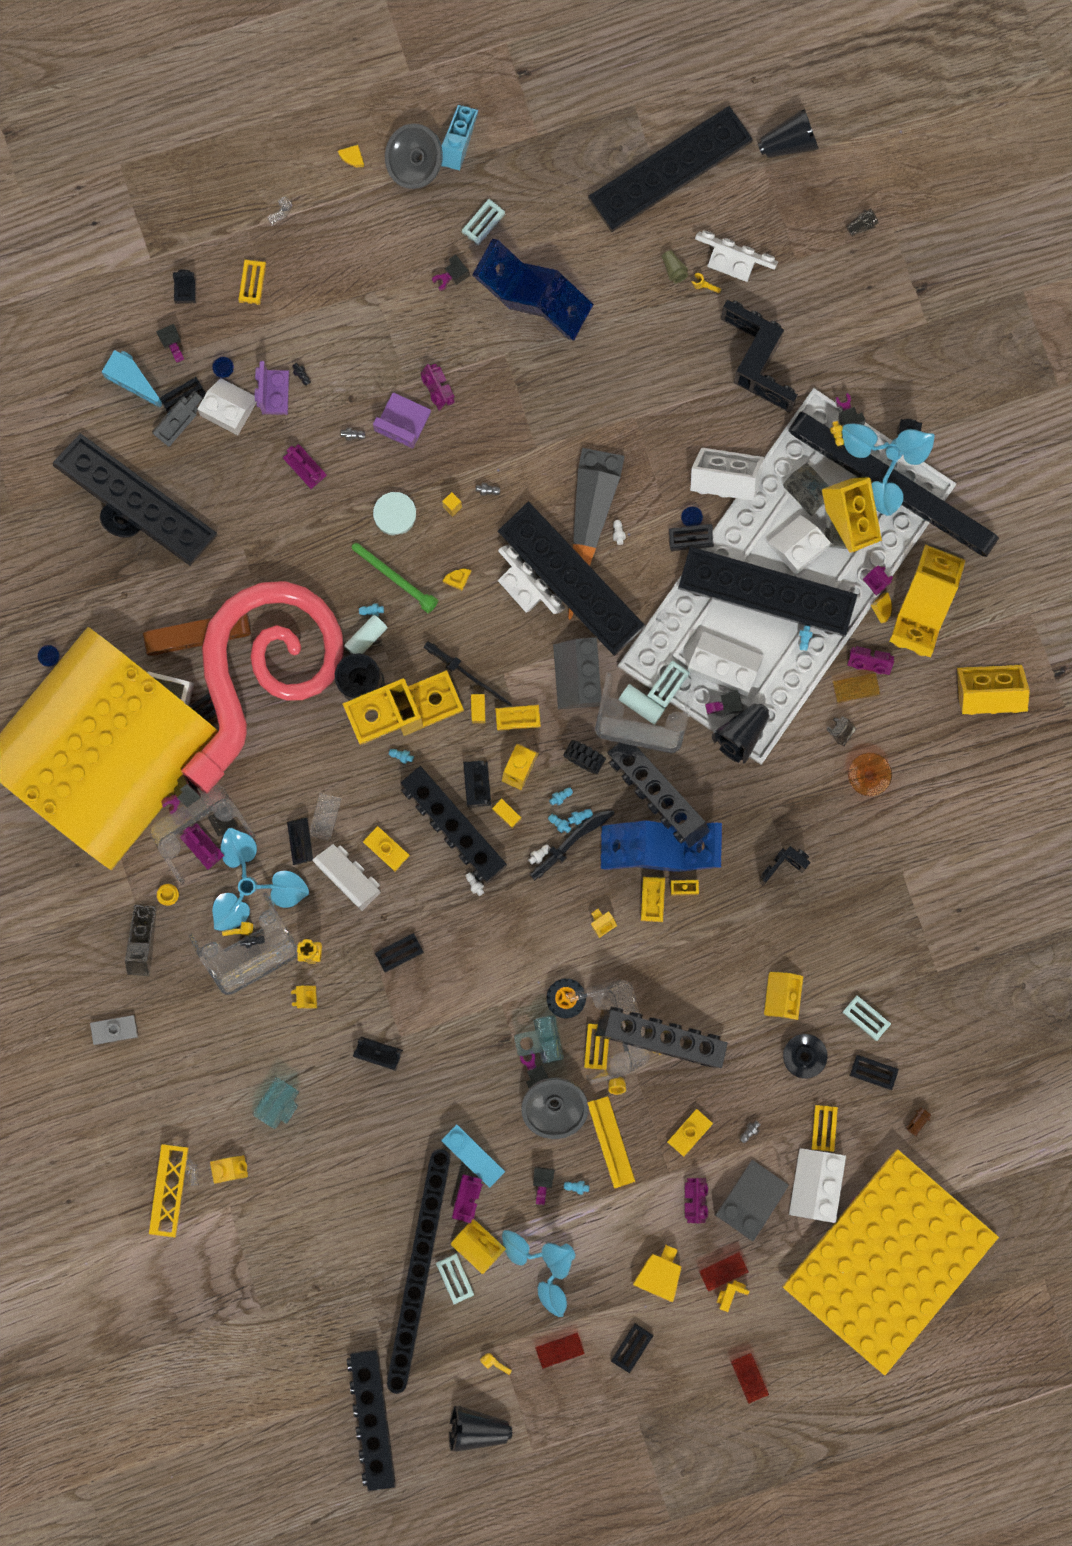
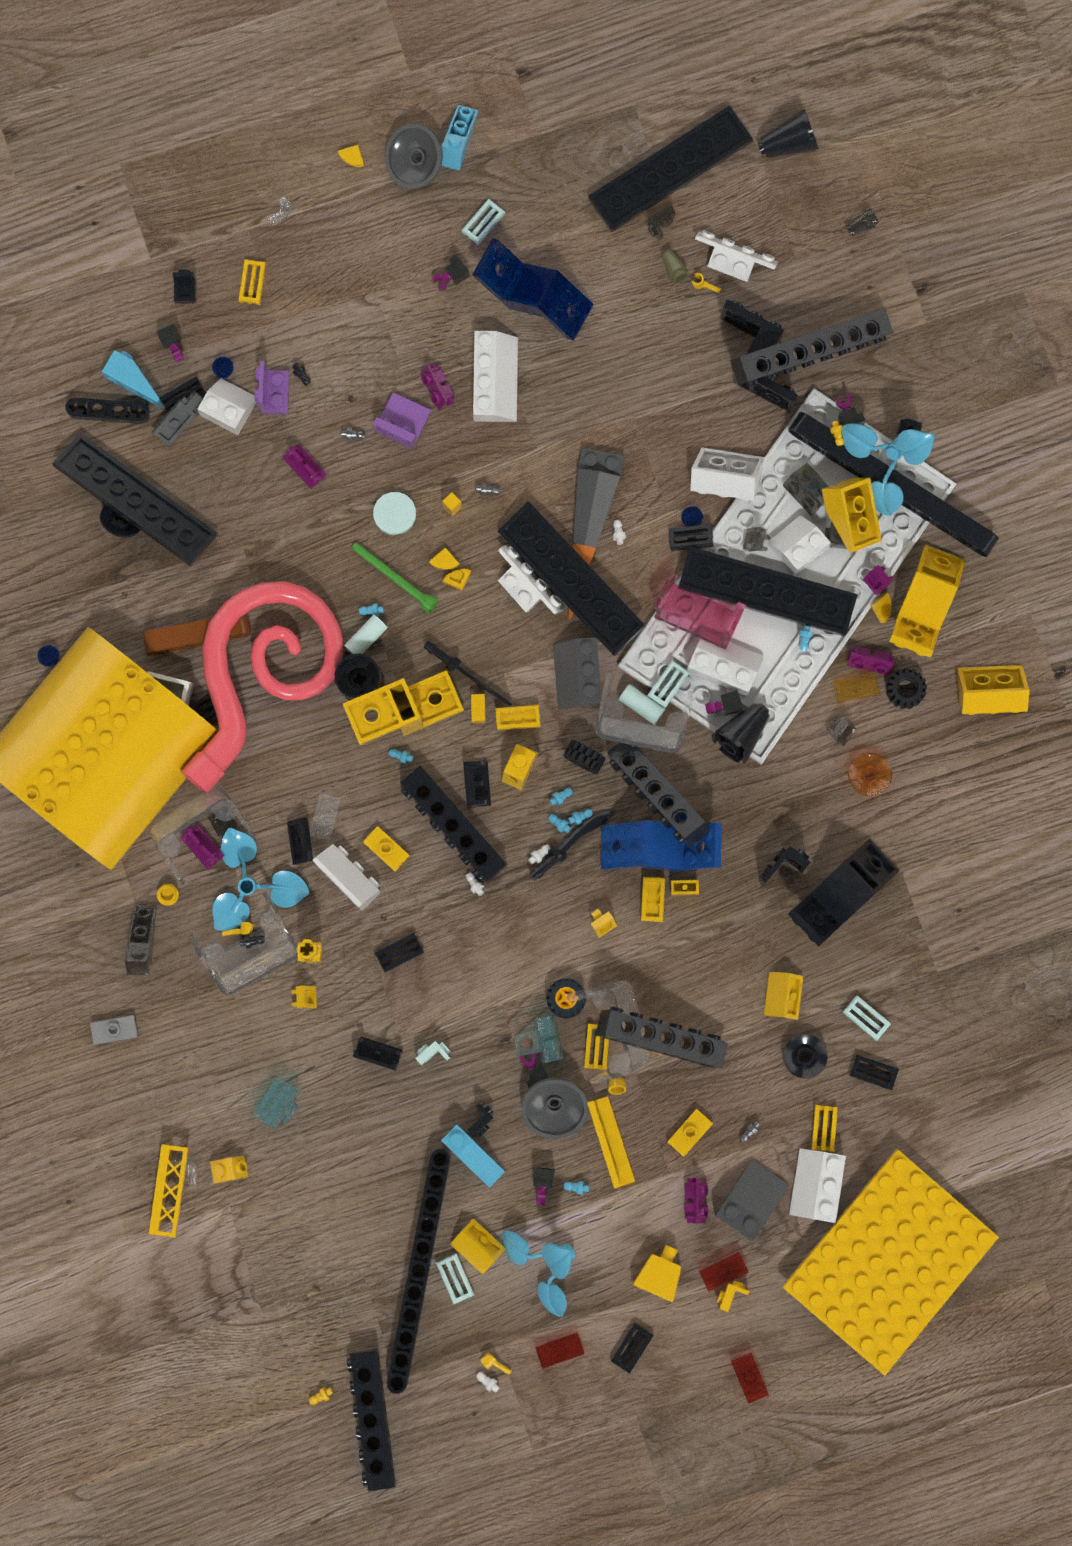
pearl dark grey piece [161,775,201,814] -> none
black cone [449,1406,512,1452] -> none
magenta hinge [452,1175,483,1223] -> none
yellow piece [492,799,521,829] -> none
reddish brown pin [905,1107,931,1137] -> none
none -> black beam [65,398,150,424]
none -> yellow piece [309,1387,334,1405]
none -> light aqua bracket [415,1041,451,1066]
none -> yellow tile [429,548,460,570]
none -> black bracket [468,1102,493,1137]
none -> white slope [473,331,518,422]
none -> white piece [476,1372,500,1393]
none -> clear smoke bracket [647,205,676,241]
none -> clear pink panel [654,573,746,650]
none -> black brick [730,309,893,387]
none -> clear smoke tile [743,527,770,552]
none -> black bracket [788,839,900,947]
none -> black tyre [886,668,927,709]

